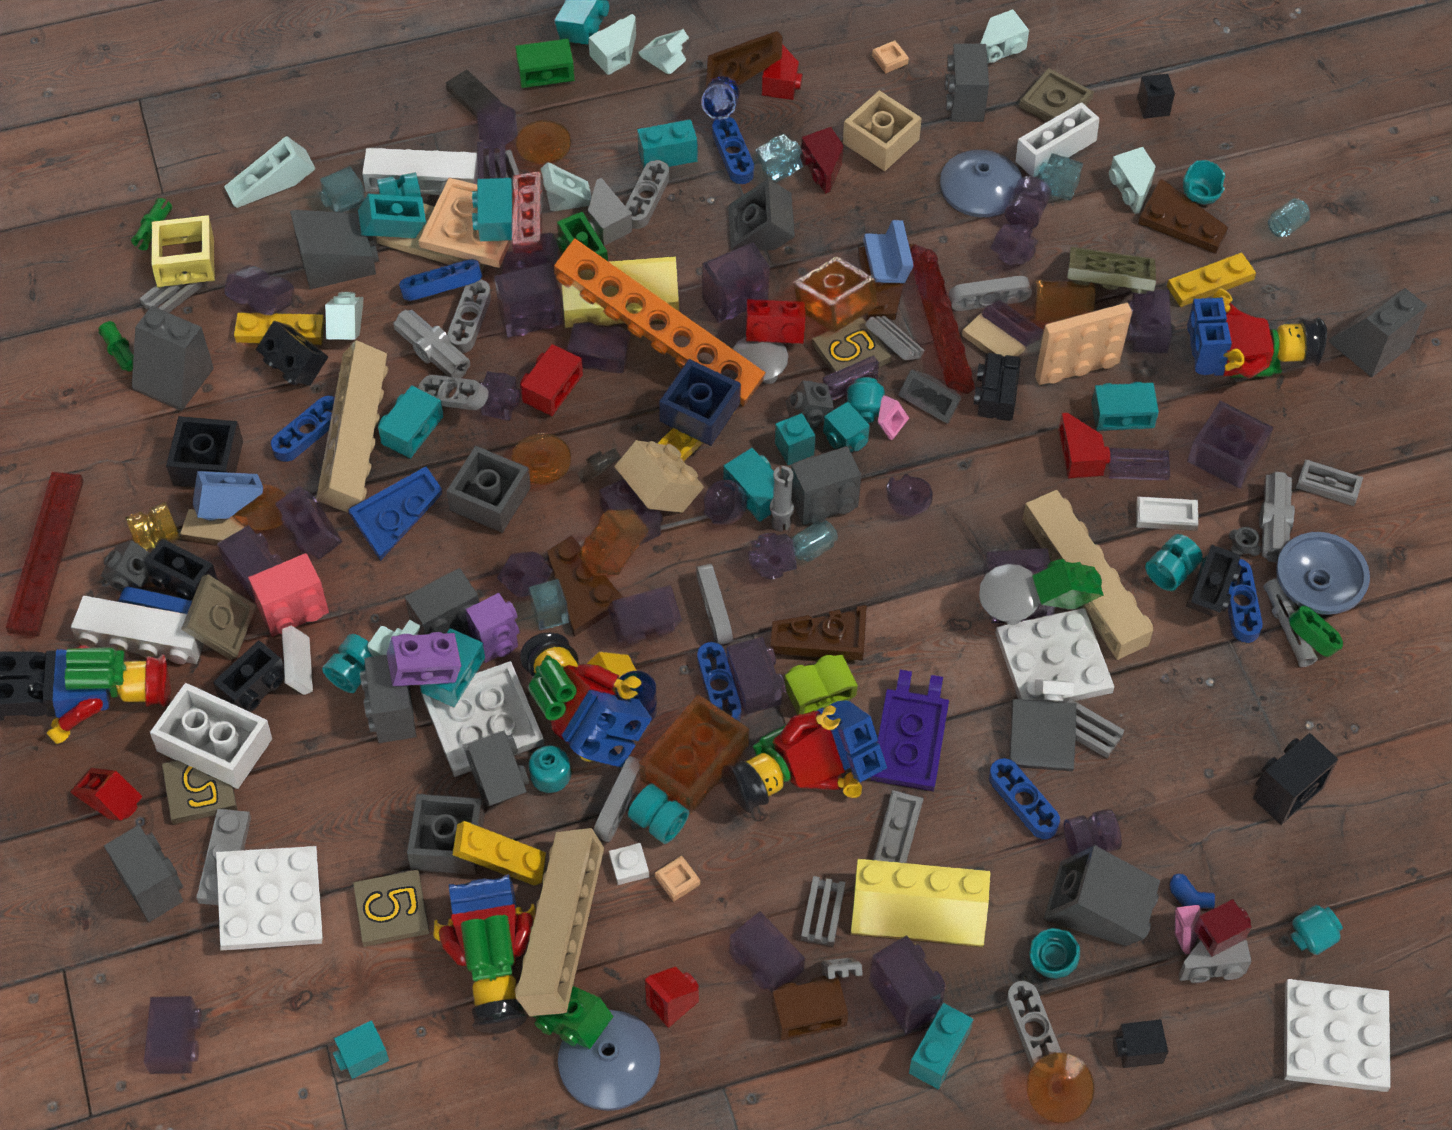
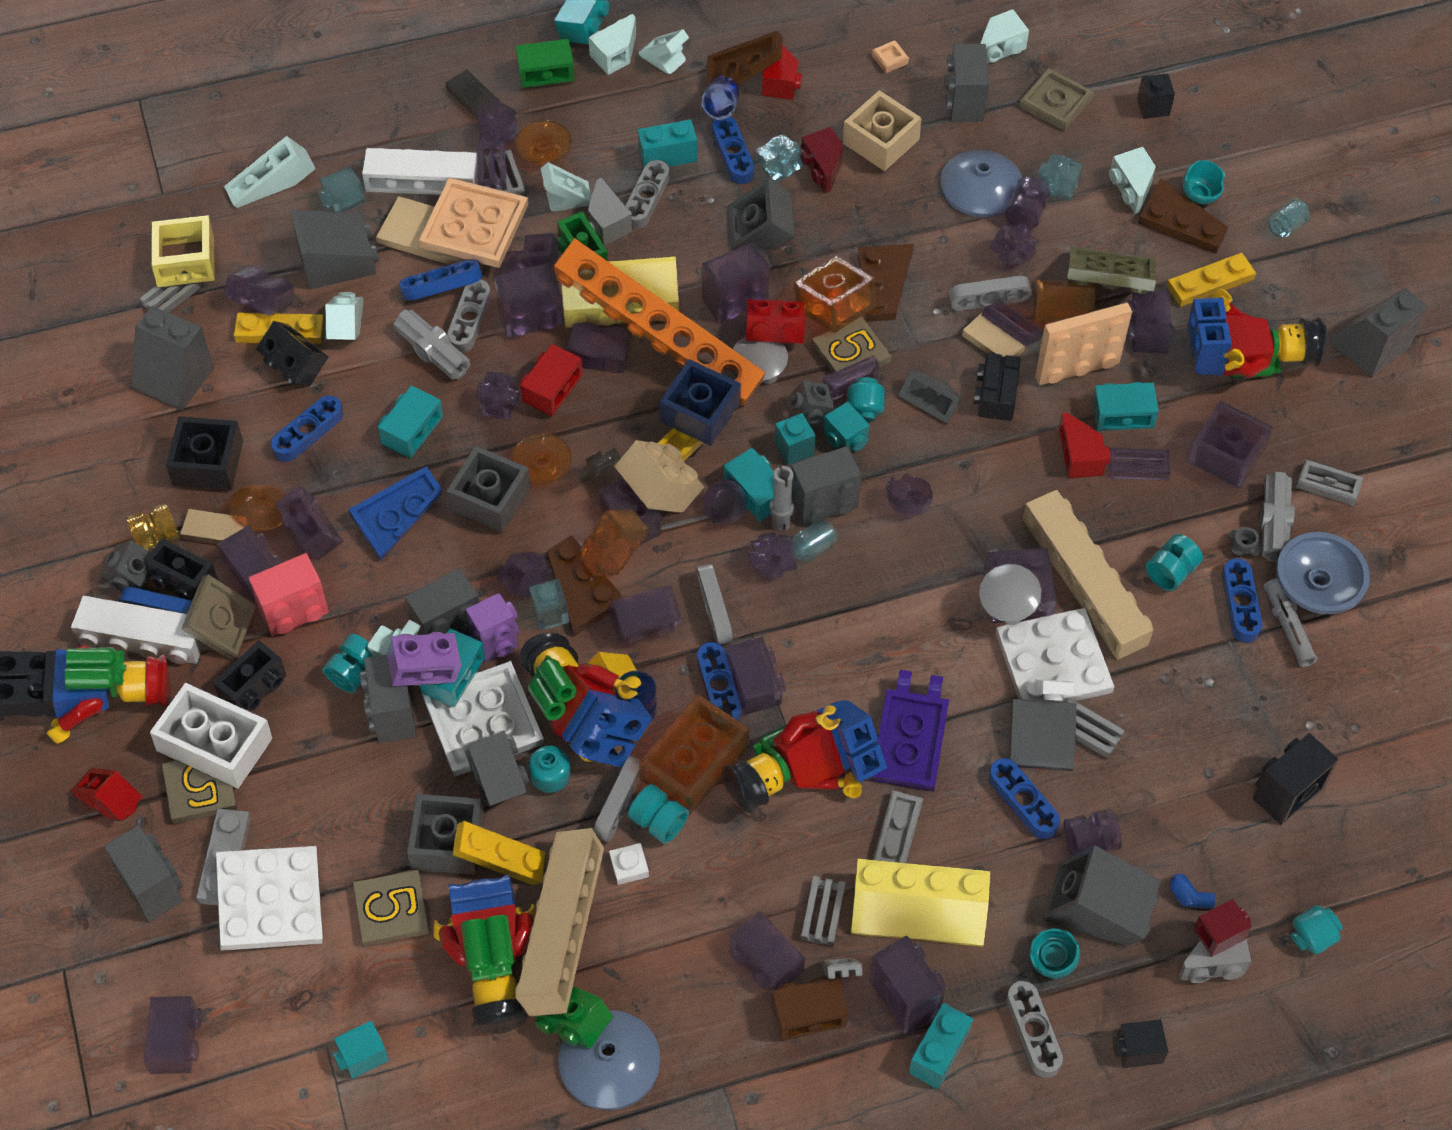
clear red plate [5,472,84,637] -> none
green axle [98,321,134,372] -> none
green pin [131,198,173,250] -> none
medium blue slope [193,471,263,521] -> none
white tile [282,625,313,695] -> none
tan brick [316,340,388,513] -> none
teal brick [358,194,426,238] -> none
teal wheel [377,172,421,197] -> none
light grey beam [418,375,488,410] -> none
teal brick [472,178,514,241] -> none
clear red plate [512,172,543,253] -> none
red slope [645,966,699,1028] -> none
light nougat tile [655,855,700,902] -> none
reddish brown wing [770,605,867,661] -> none
lime brick [784,655,858,715] -> none
medium blue panel [863,220,914,283] -> none
light grey tile [865,316,925,360] -> none
bright pink slope [878,395,909,440] -> none
clear red plate [910,244,975,394] -> none
white brick [1016,102,1100,178] -> none
clear orange dish [1027,1052,1094,1123] -> none
green brick [1032,559,1104,610] -> none
white tile [1136,496,1198,531] -> none
bright pink slope [1175,905,1200,954] -> none
black brick [1186,544,1242,617] -> none
white plate [1284,979,1391,1092] -> none
green beam [1289,606,1343,657] -> none

